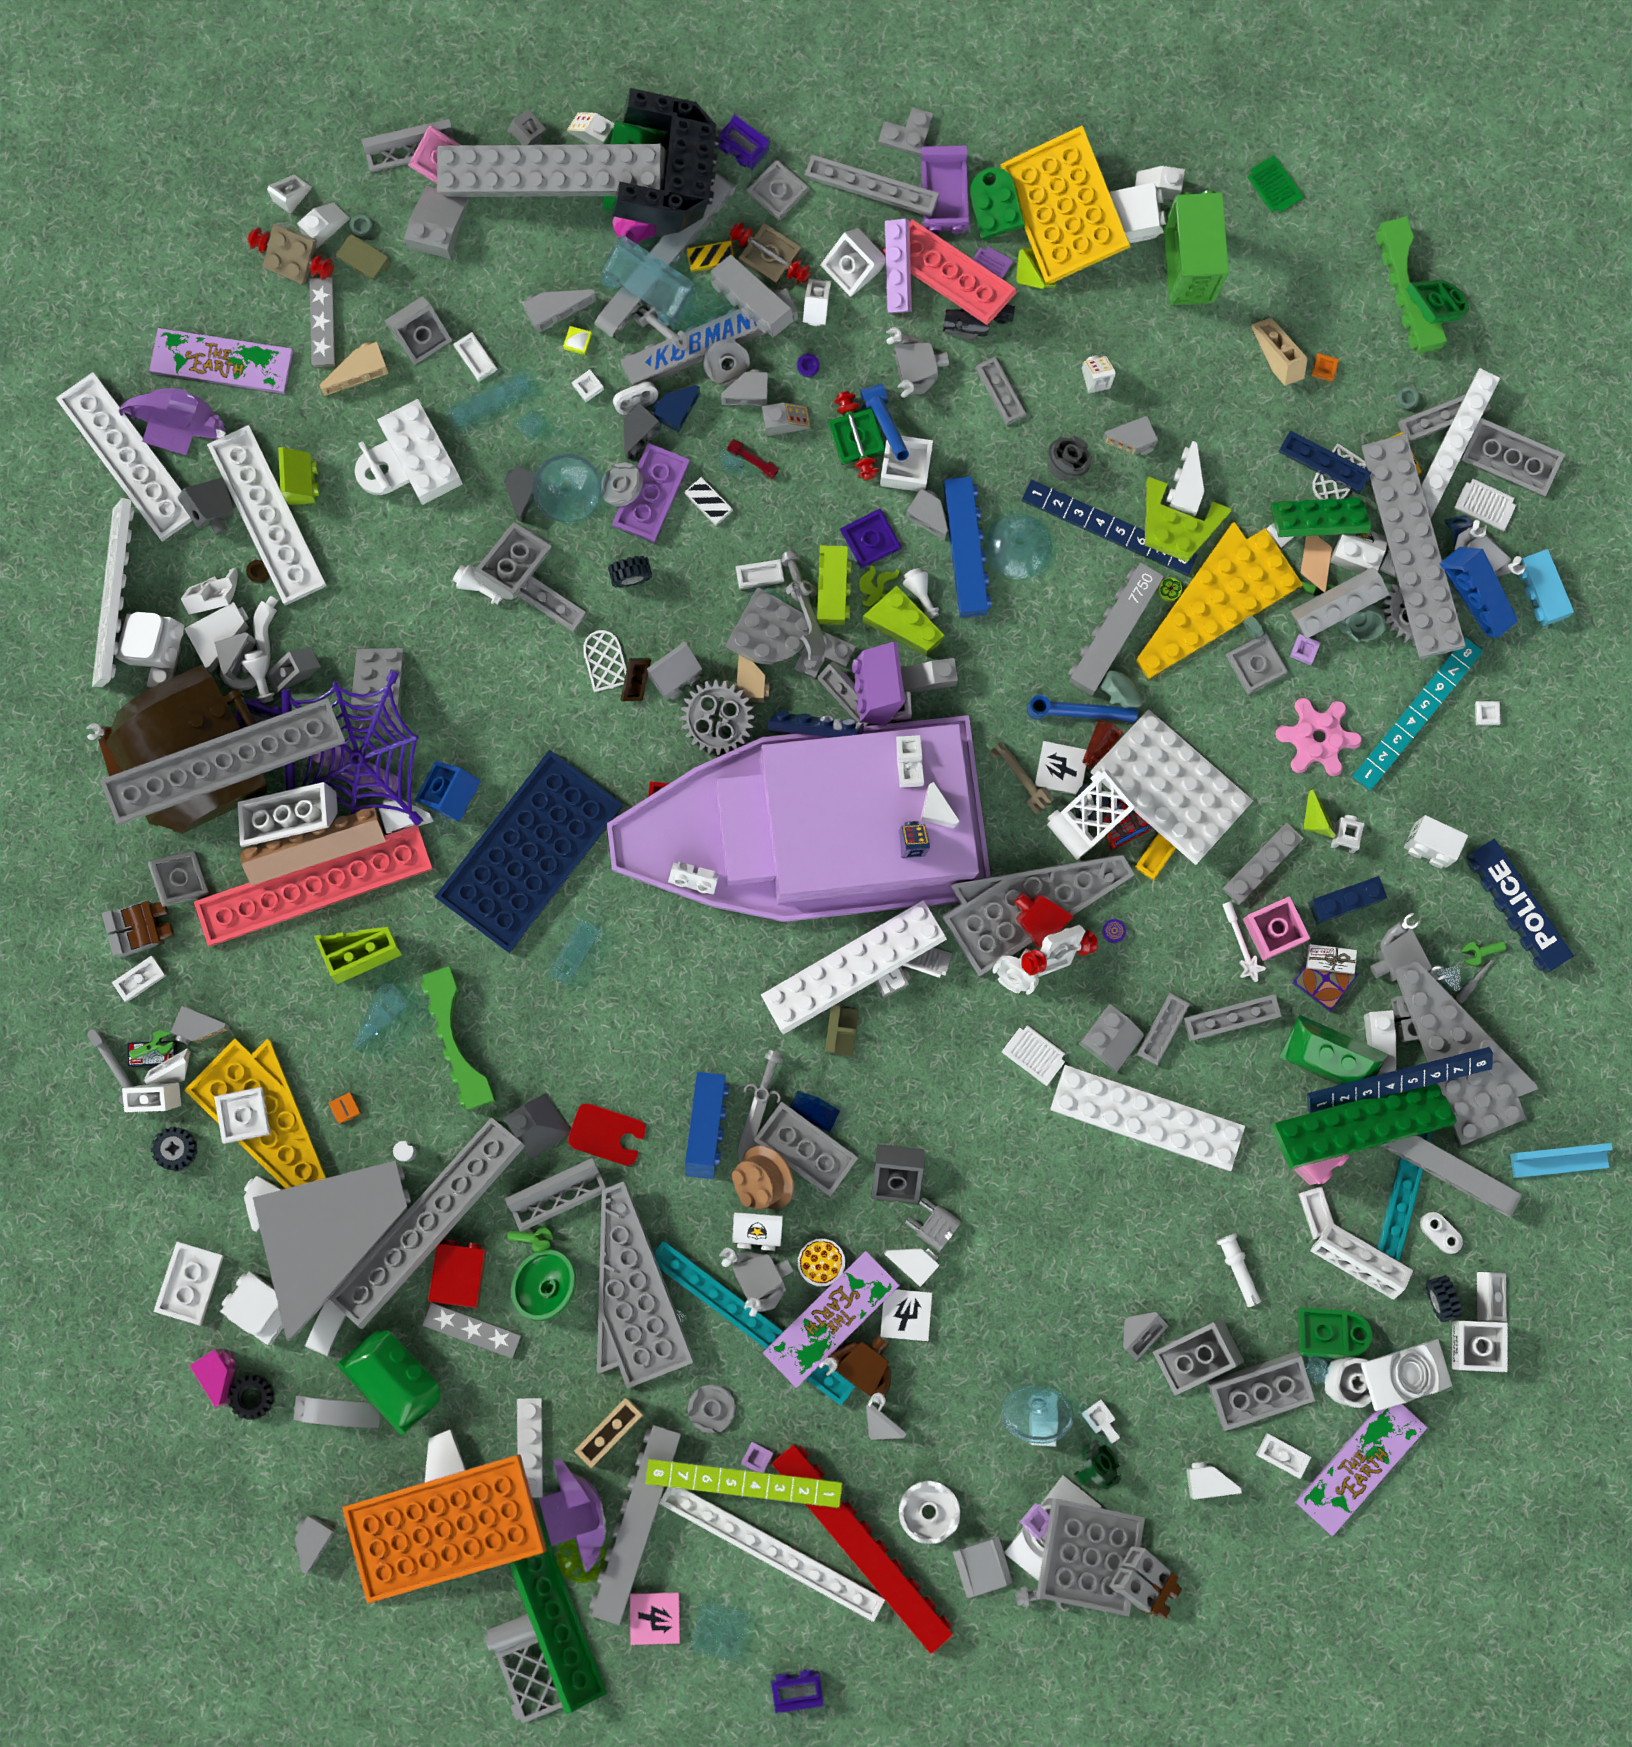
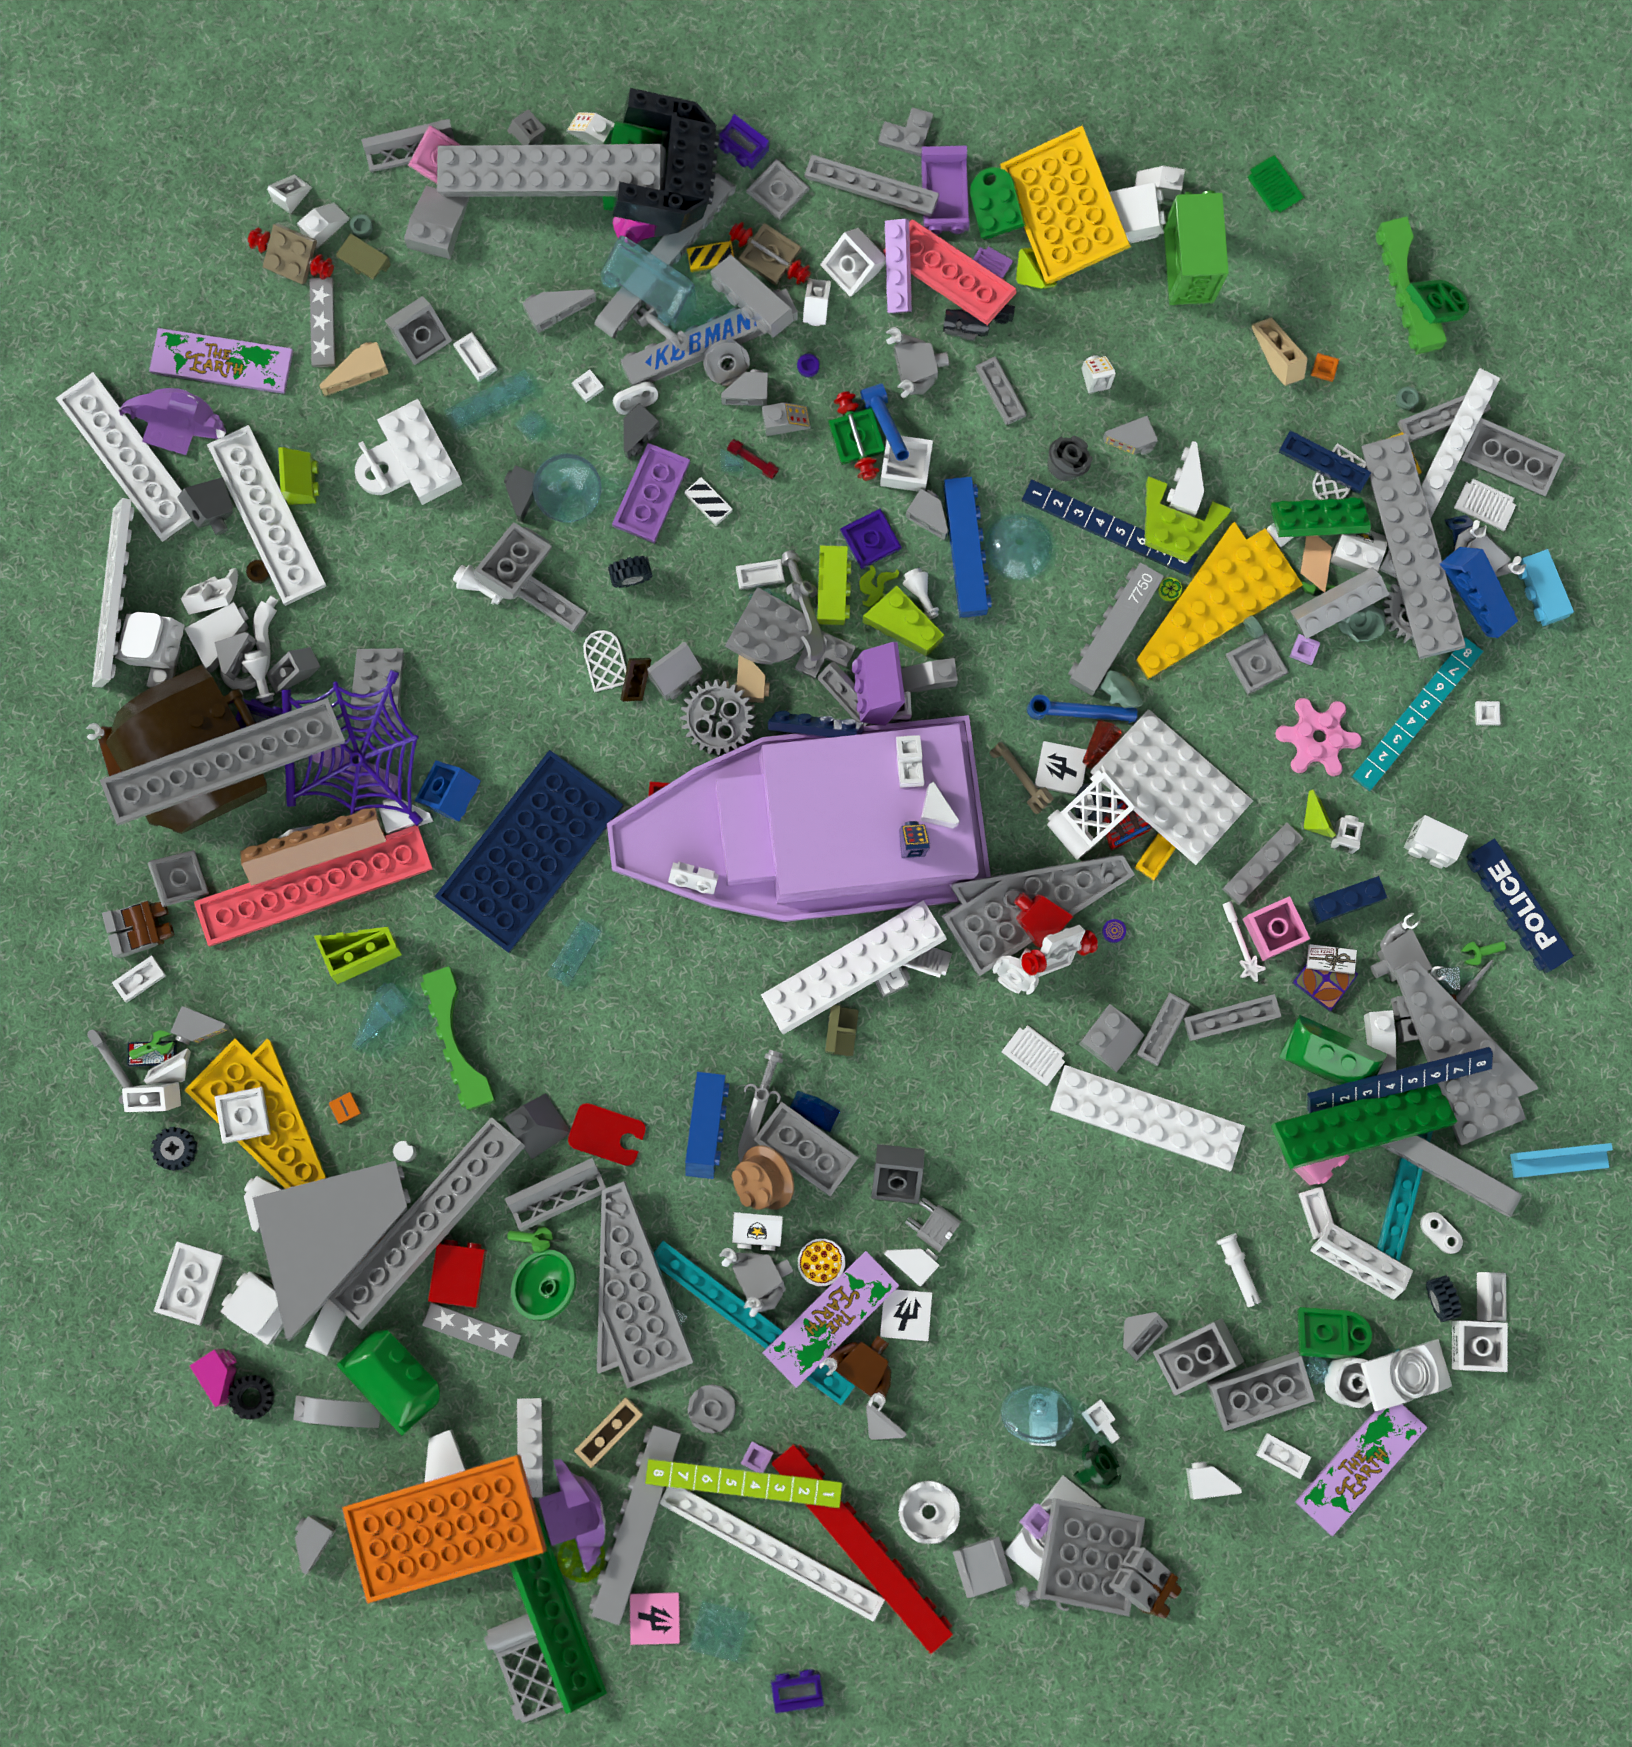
white slope [238,782,338,847] -> none
tile [563,326,592,355] -> none
light grey tile [600,462,643,507] -> none
dark blue slope [653,385,700,432] -> none

